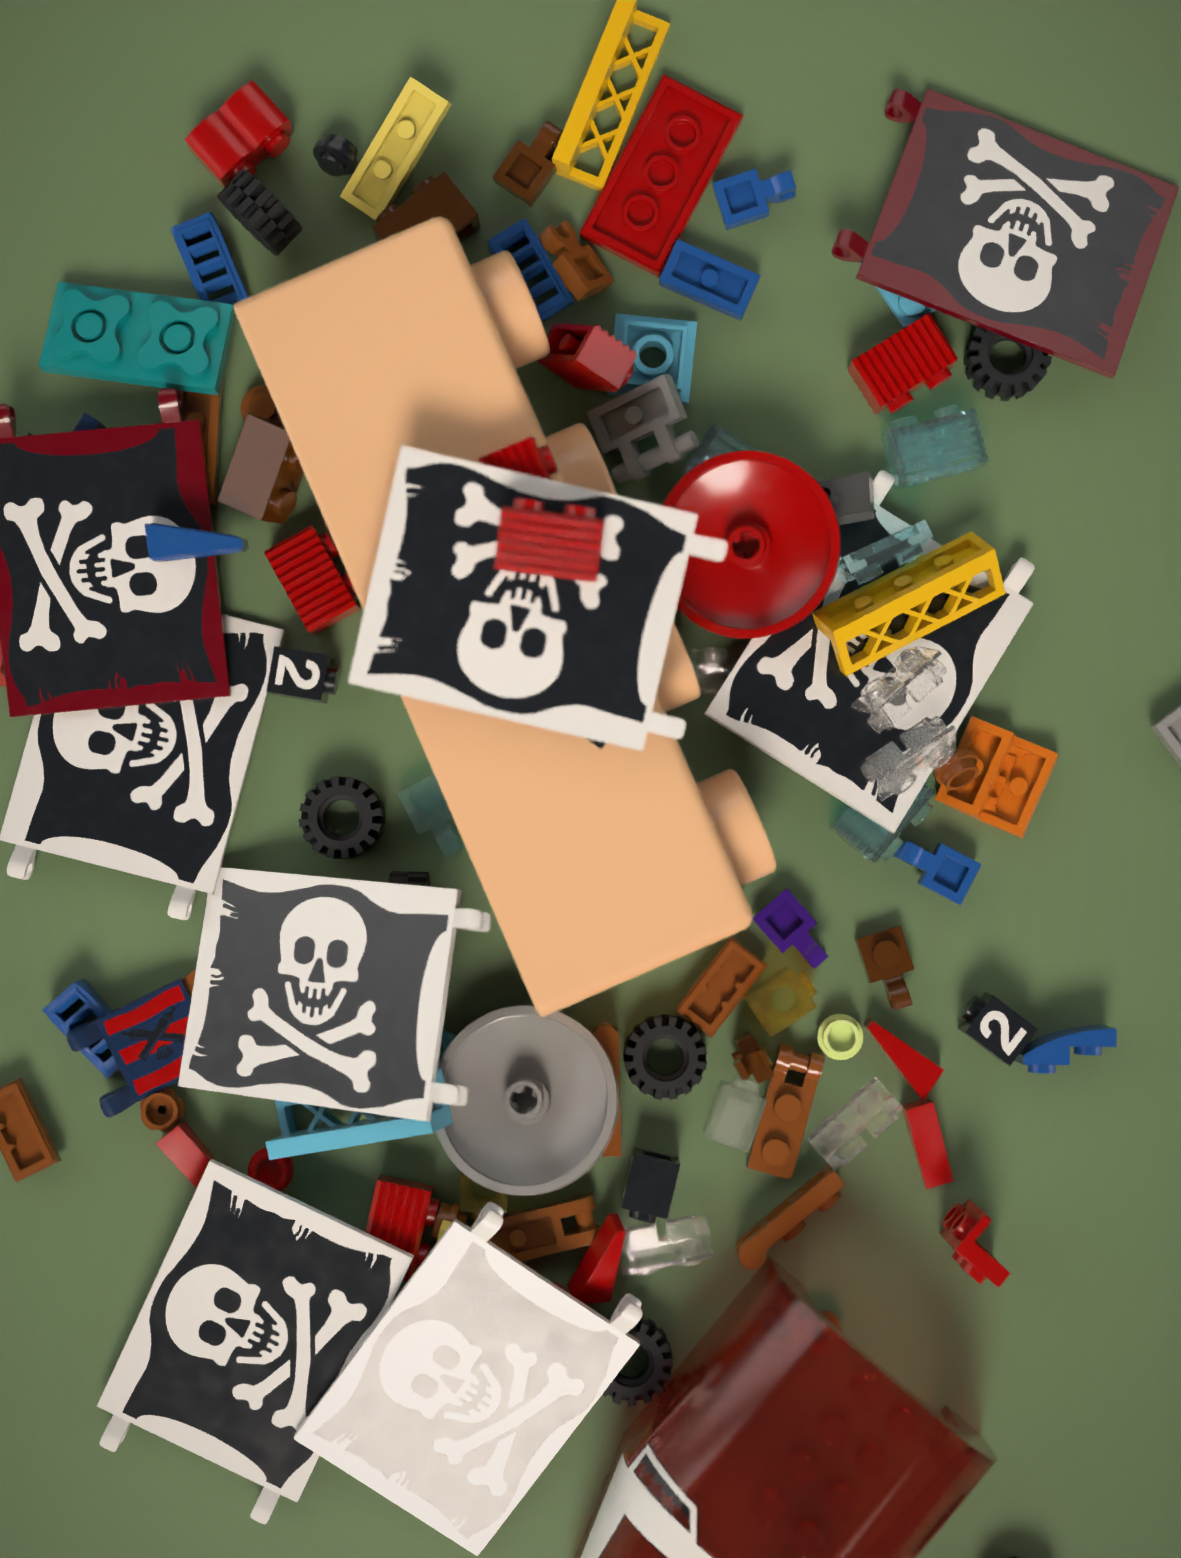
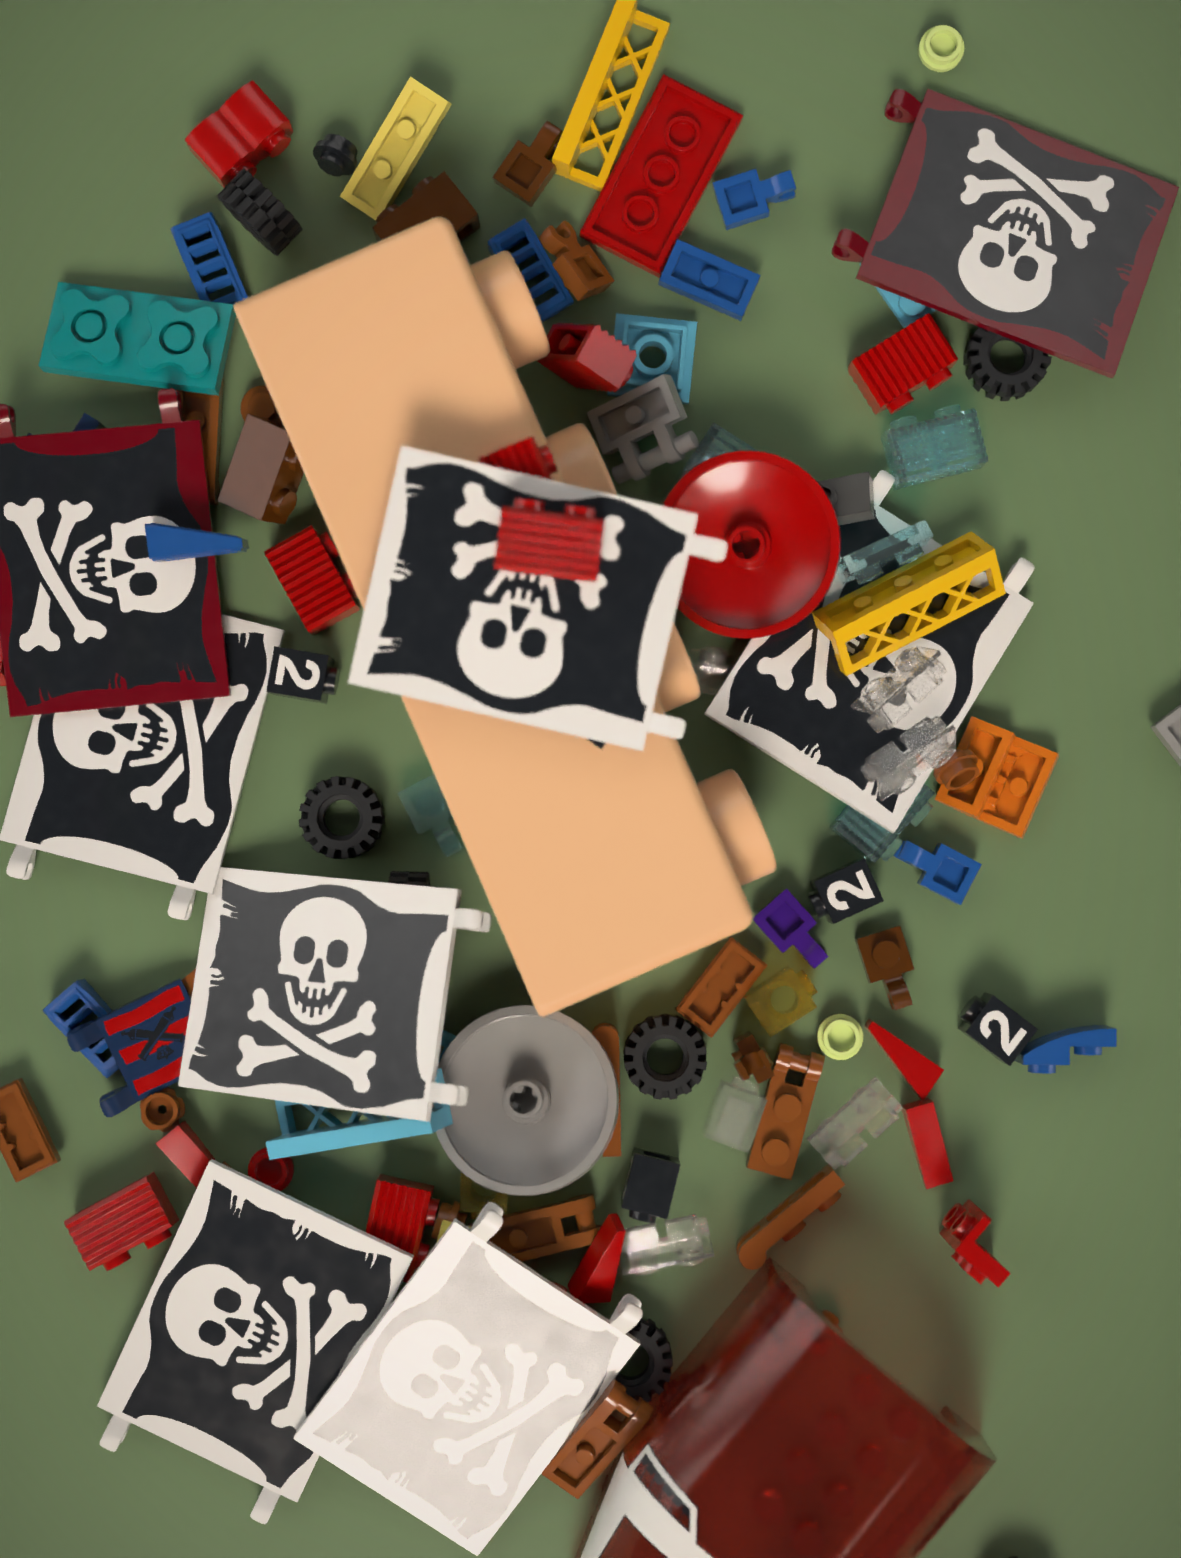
none -> red brick [64,1171,179,1271]
none -> dark orange plate [541,1379,653,1499]
none -> black brick [807,859,884,924]
none -> yellowish green plate [918,25,965,72]

